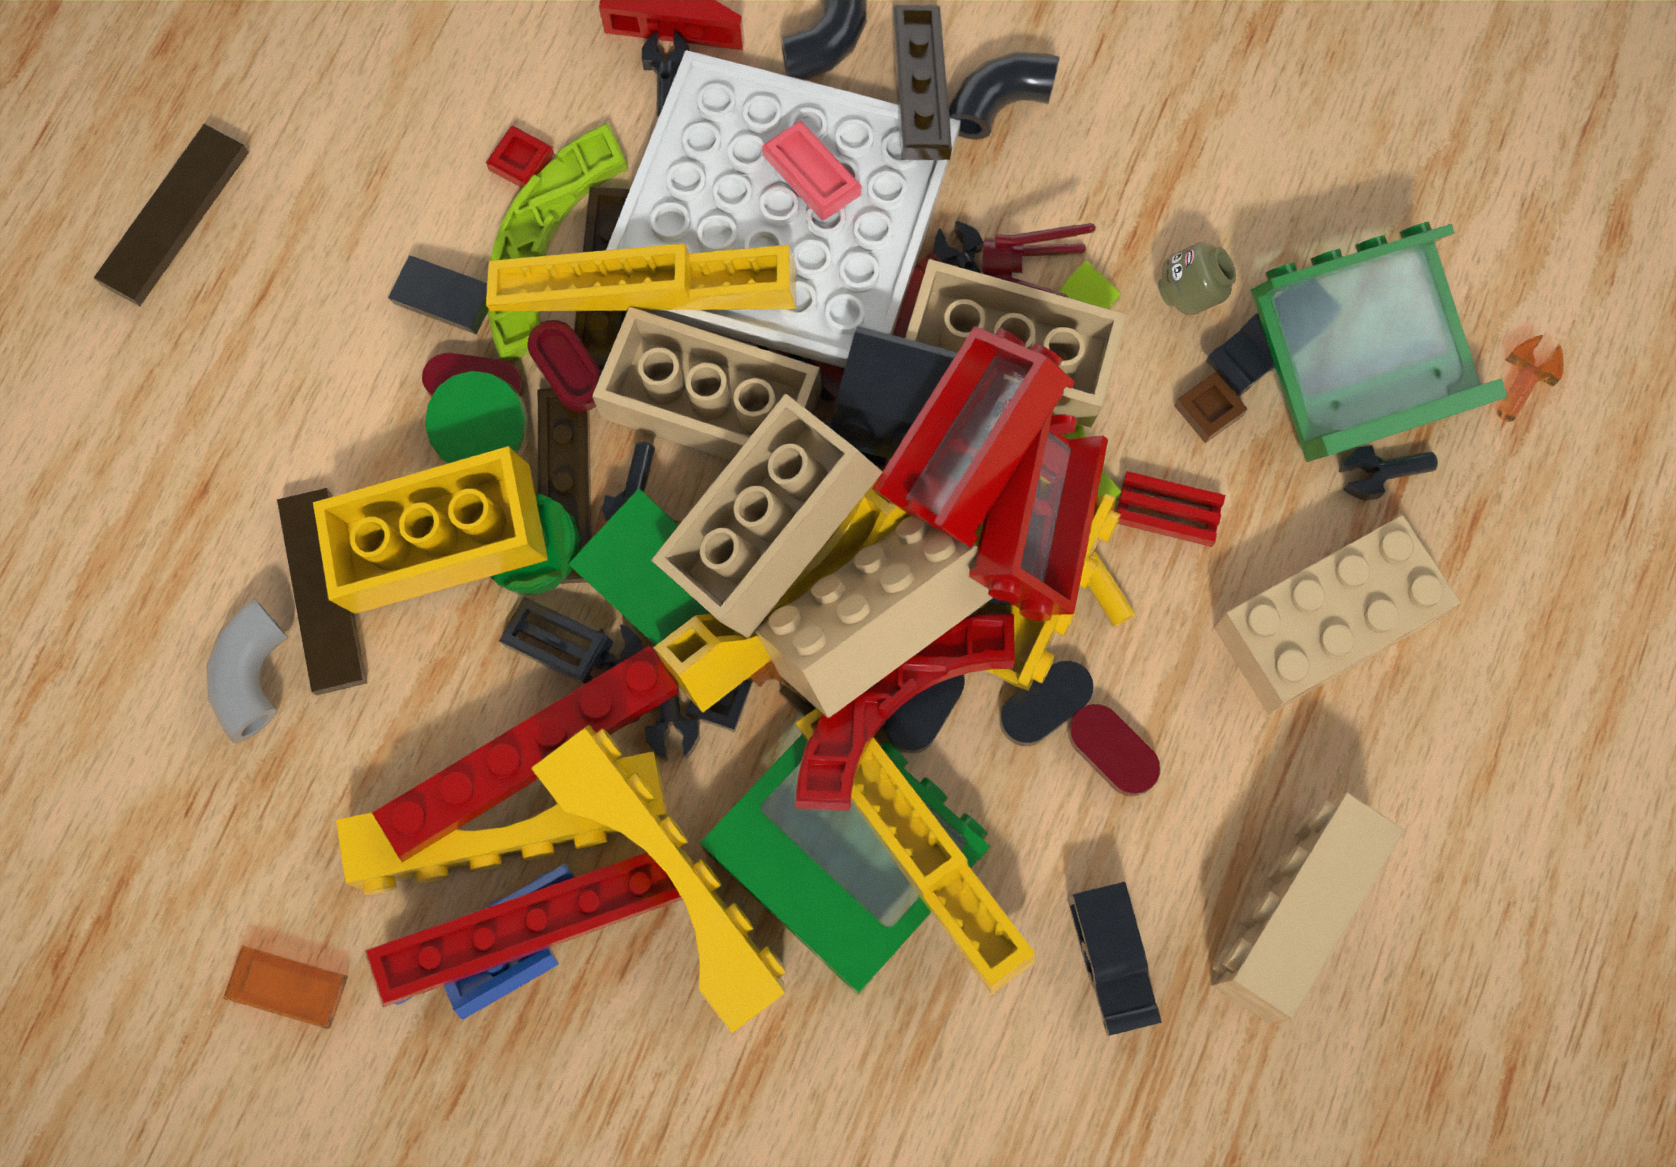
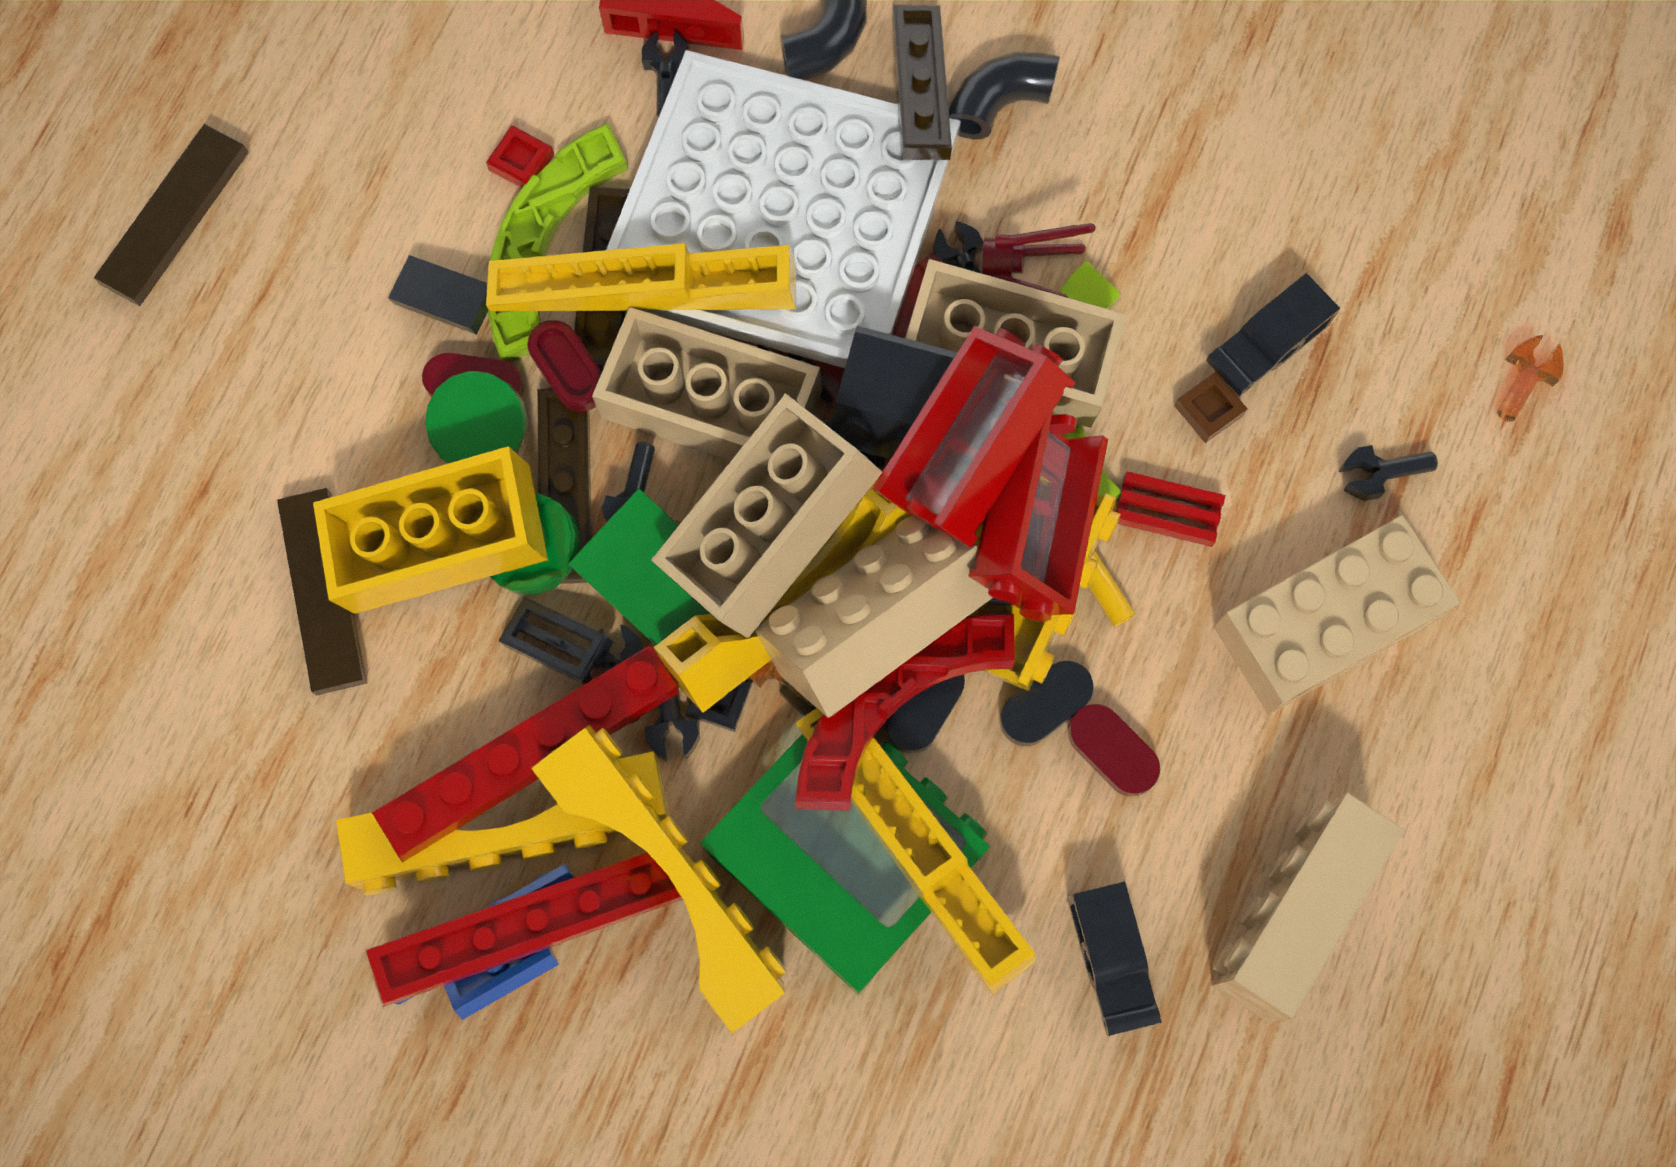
light grey cylinder [207,598,288,743] -> none
clear orange tile [223,945,348,1029] -> none
coral tile [762,120,862,221] -> none
olive head [1158,242,1236,315] -> none
clear light blue panel [1251,221,1508,462] -> none

